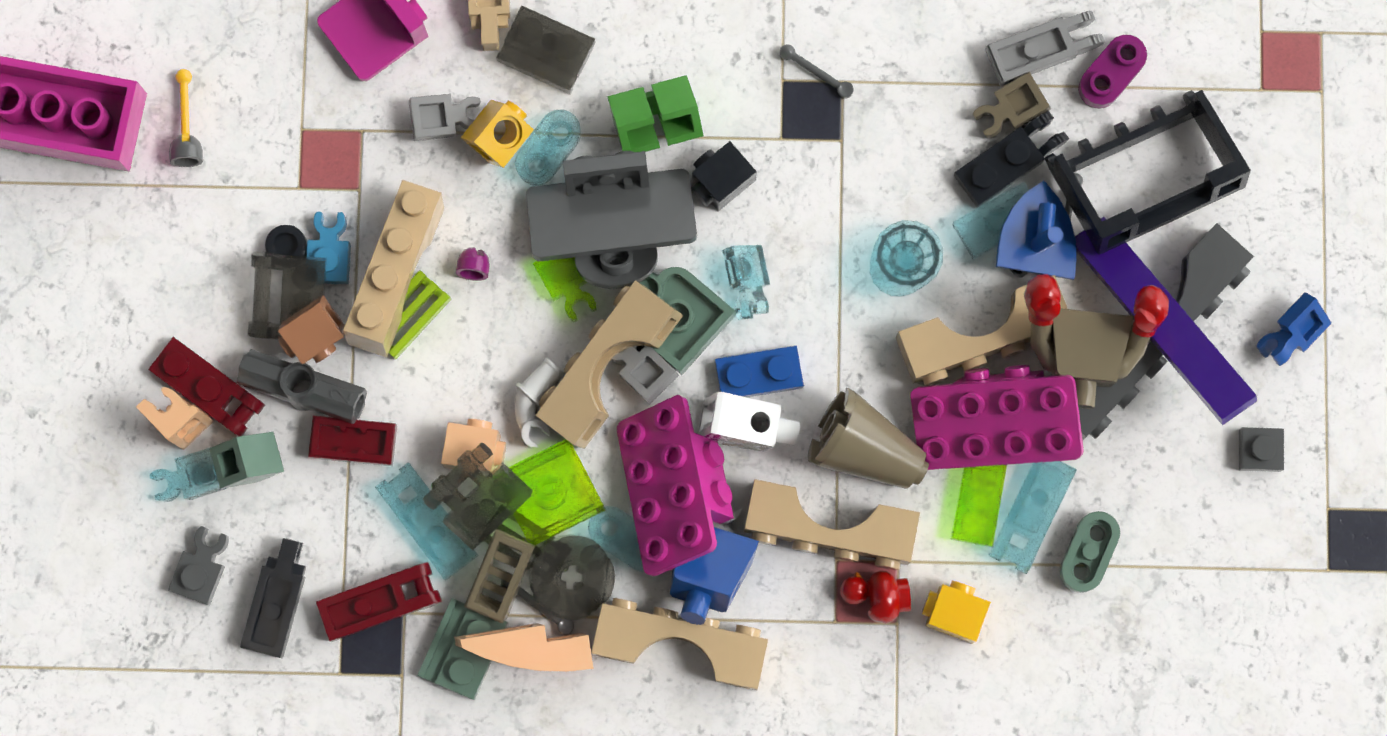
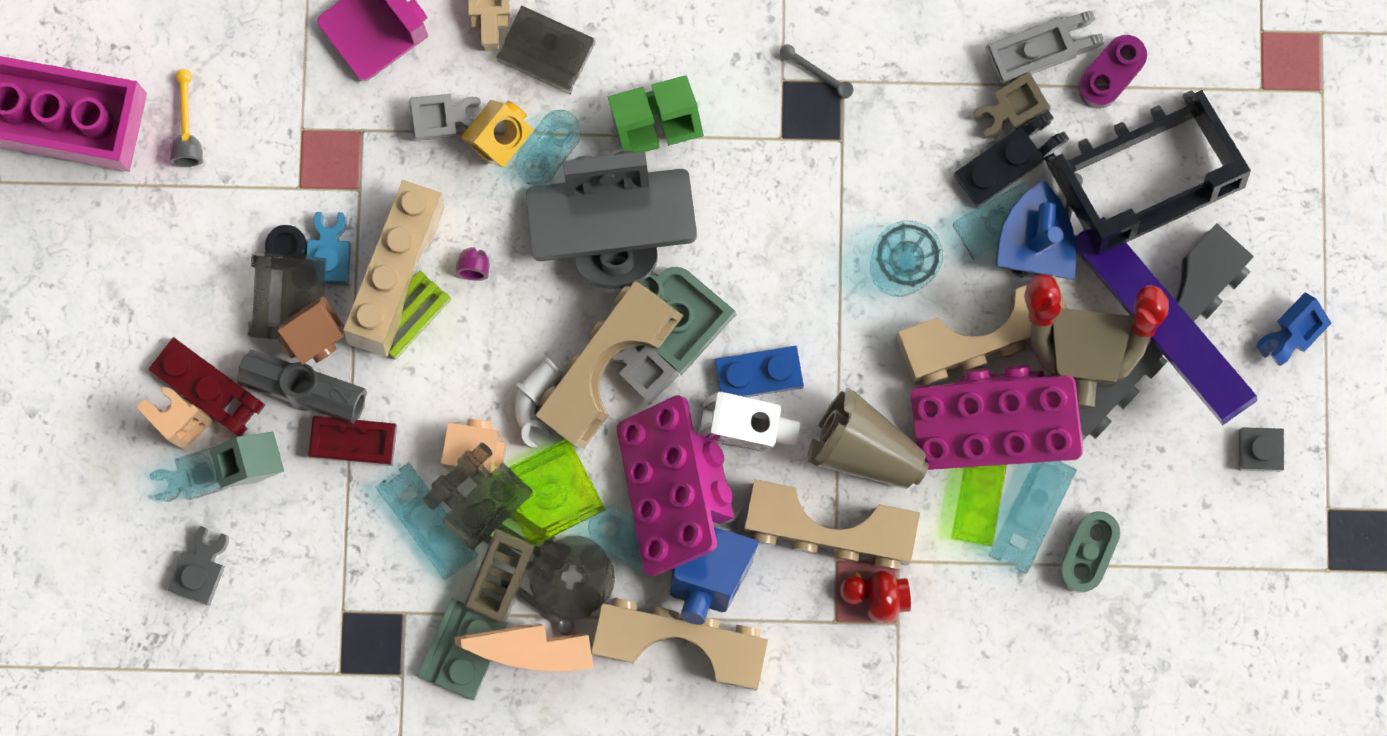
black hinge [240,538,306,658] -> none
dark red plate [316,562,442,642] -> none
clear neon green plate [533,257,597,322] -> none
black brick [691,141,757,211] -> none
clear light blue plate [722,245,770,320] -> none
yellow brick [921,580,991,644] -> none

